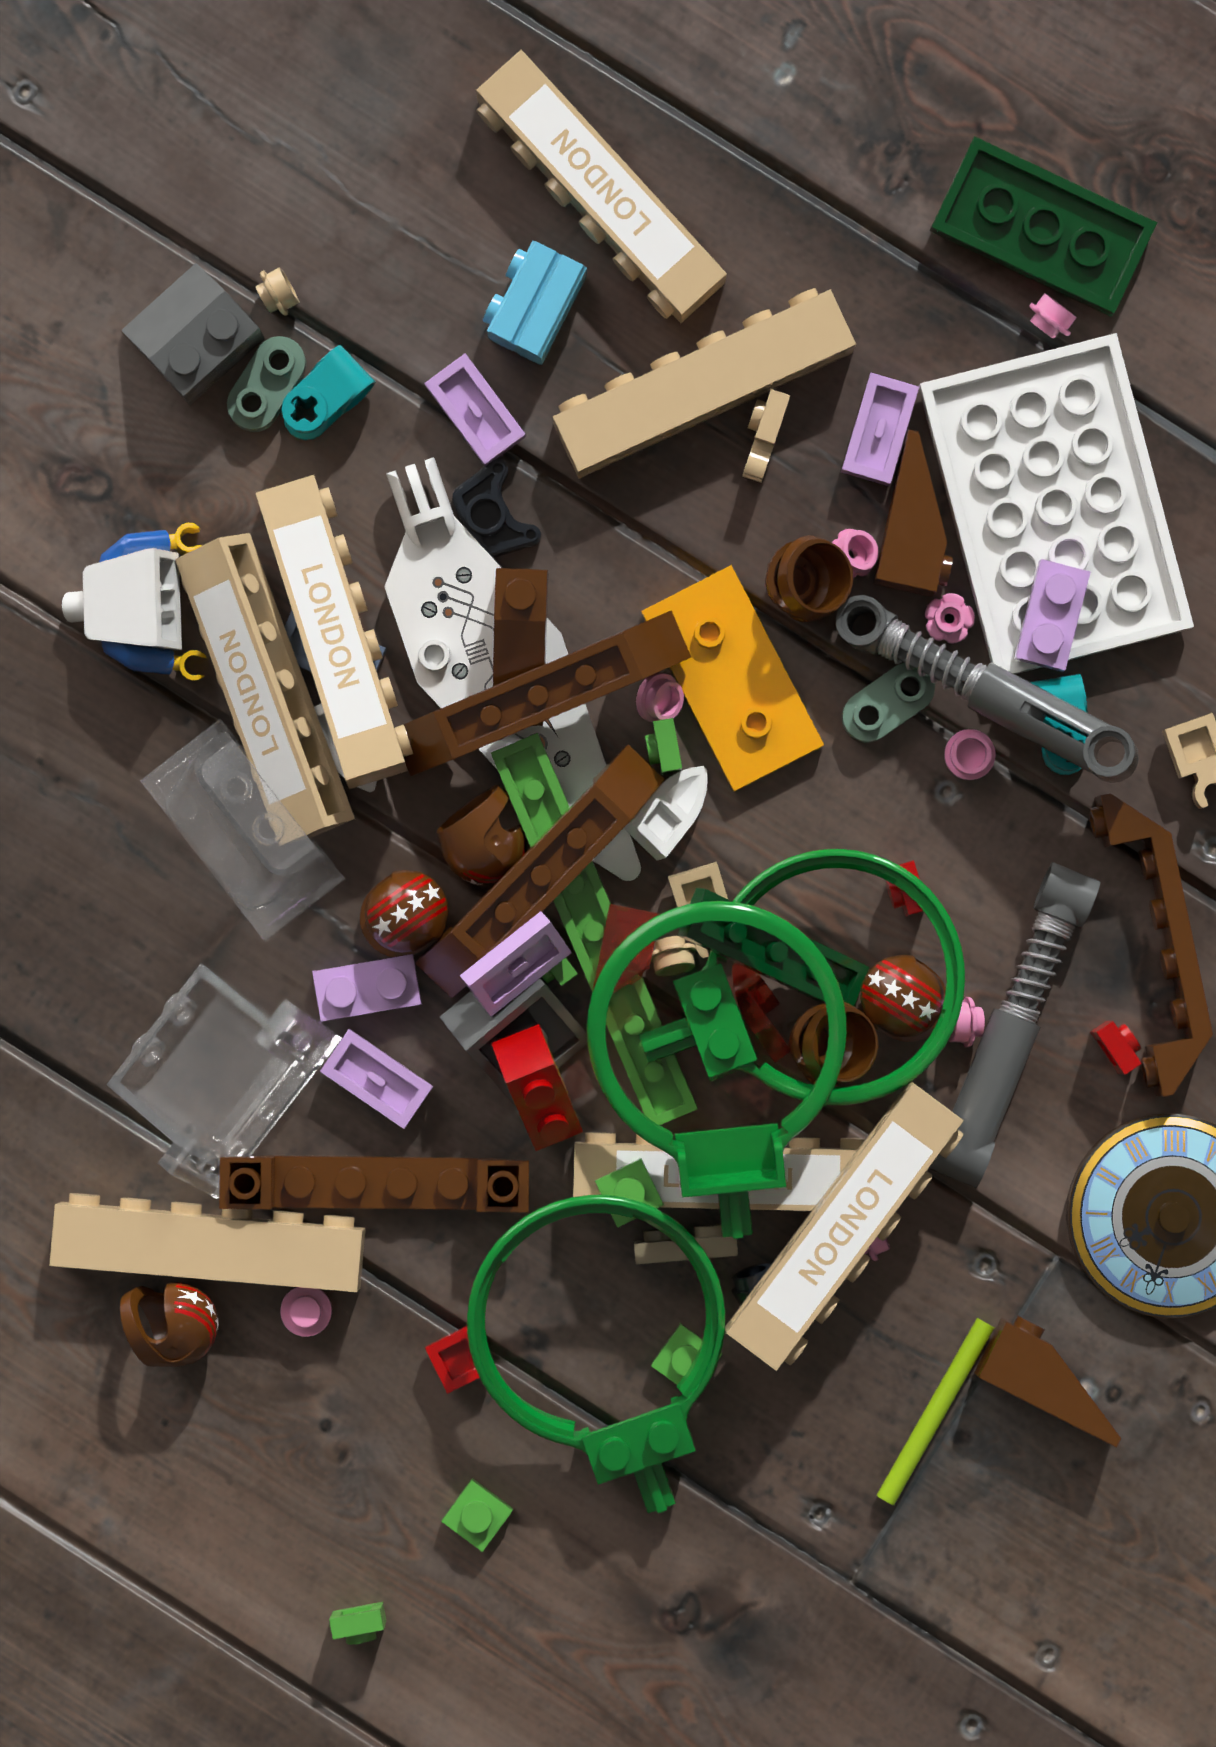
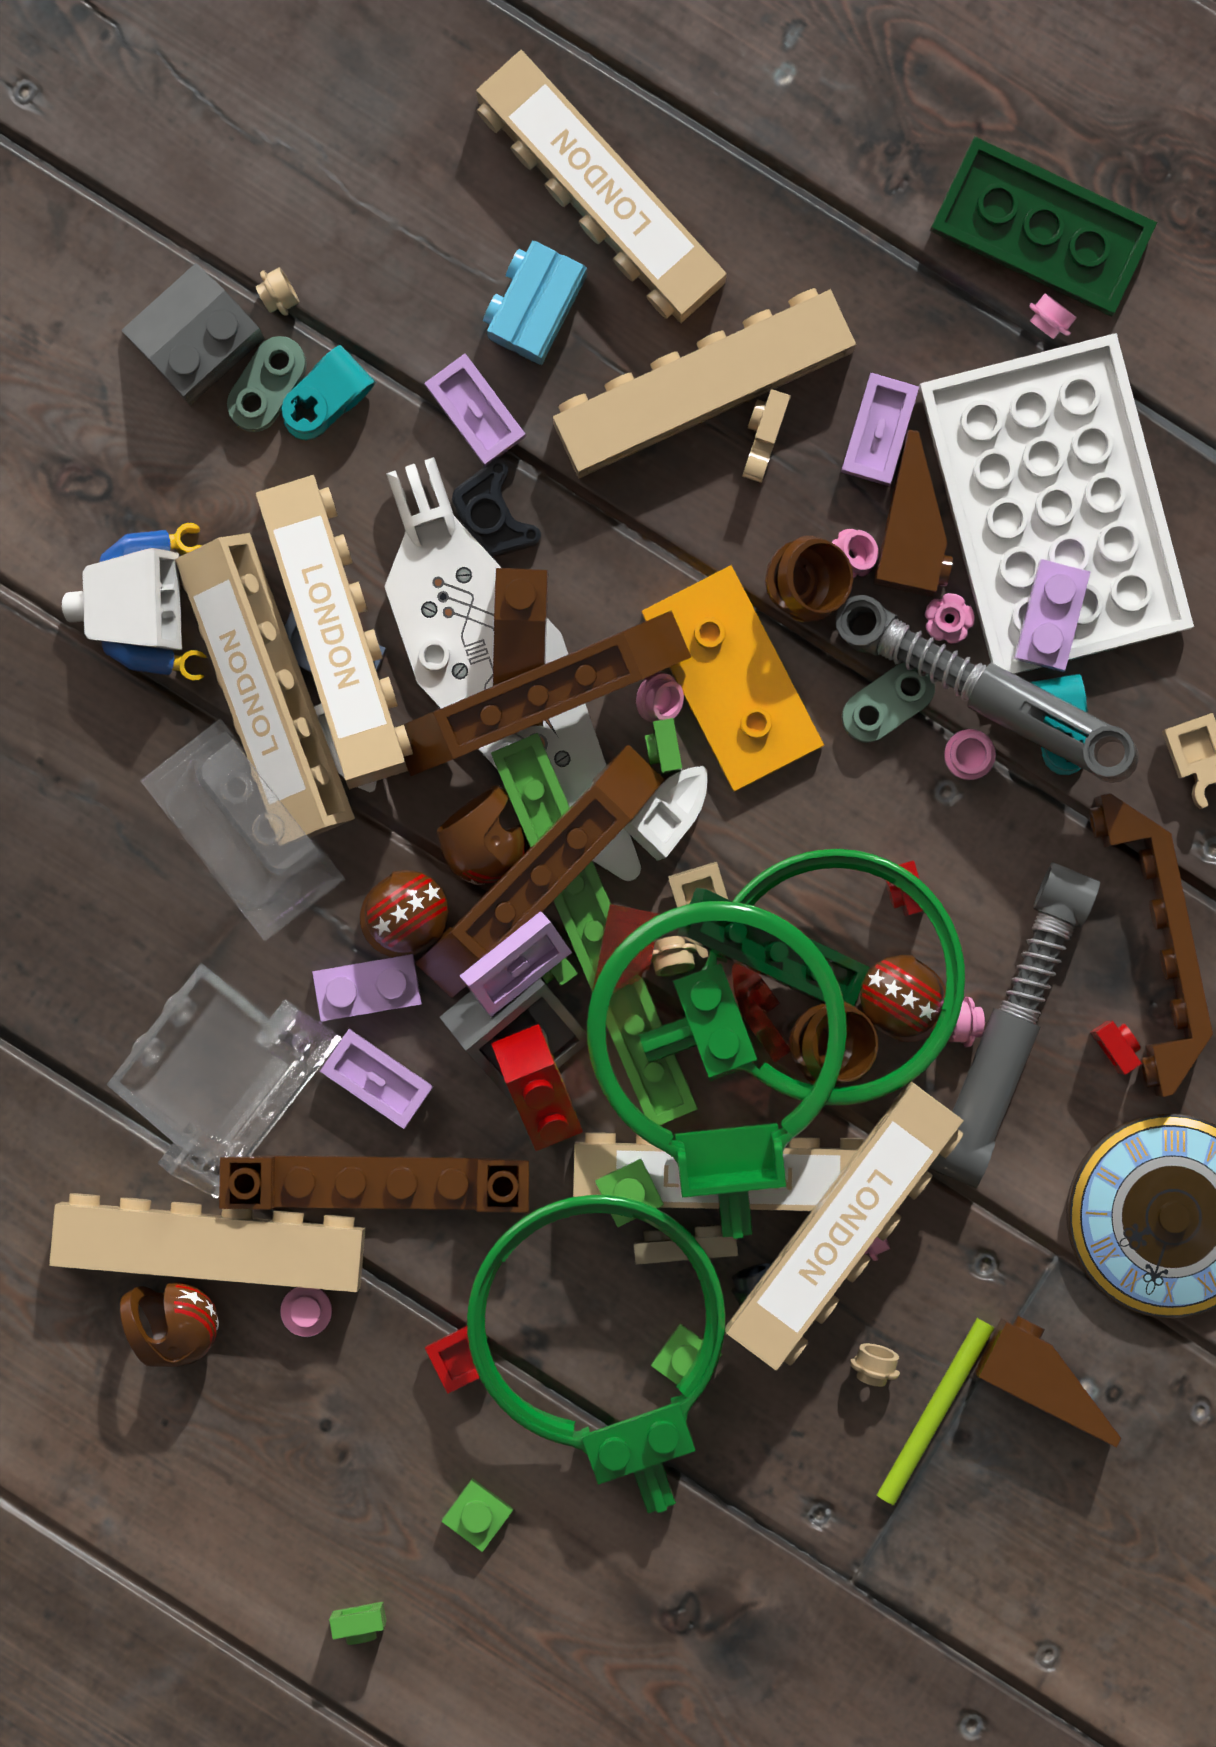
none -> tan plate [850,1343,900,1387]

